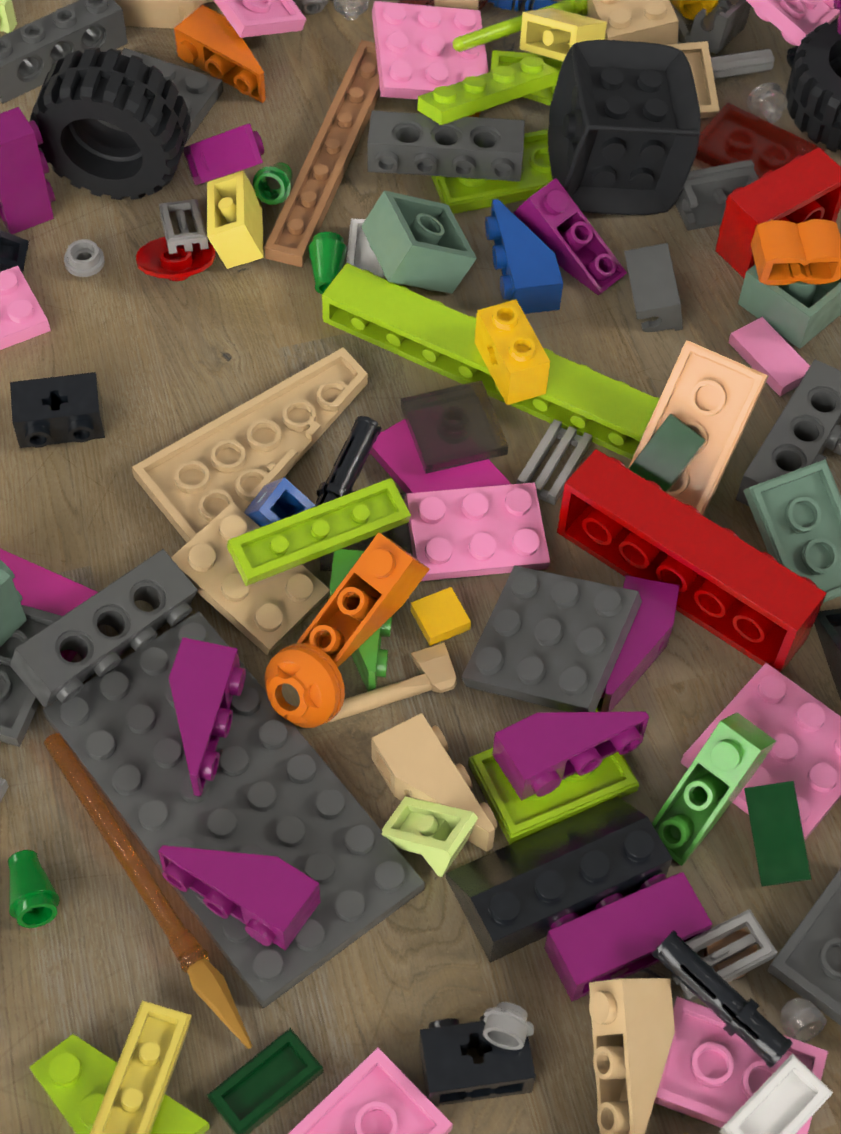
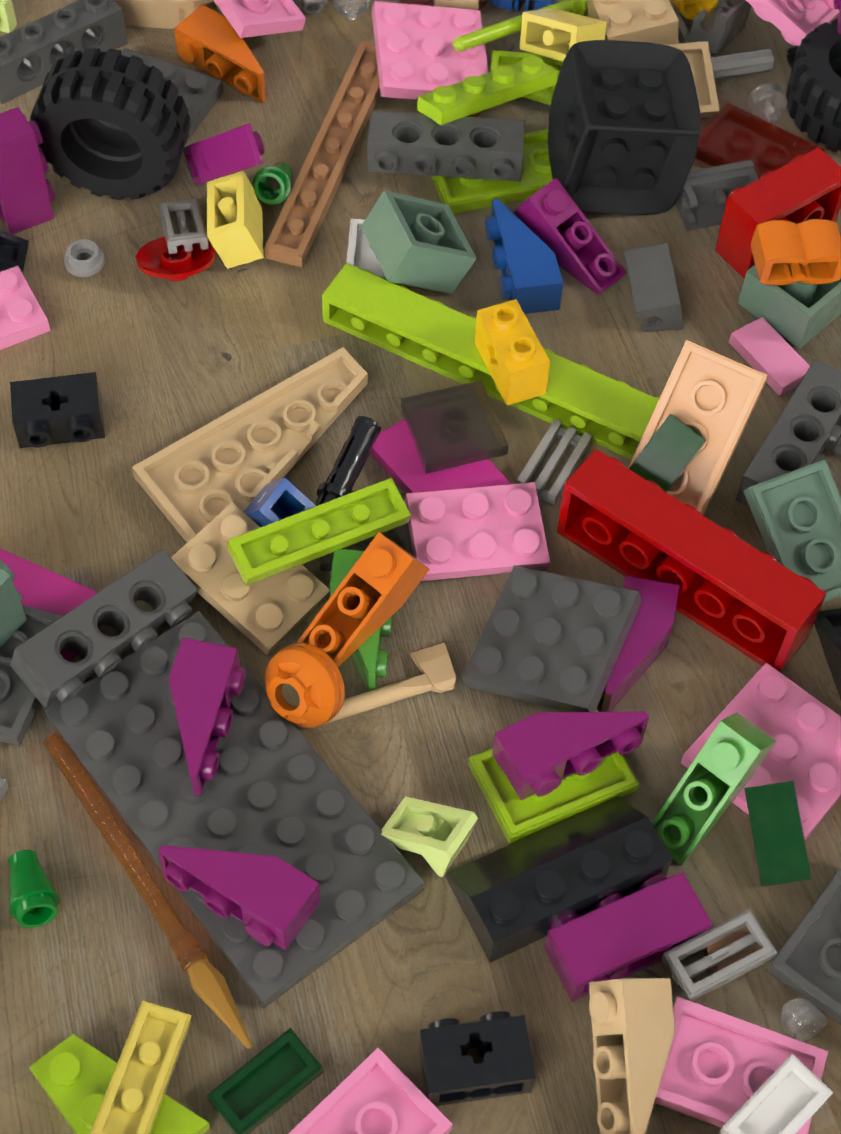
green cone [308,232,348,294] -> none
tan slope [372,713,497,852] -> none
yellow tile [410,587,471,646] -> none
light grey plate [483,1002,534,1050] -> none
black pin [651,930,793,1068] -> none

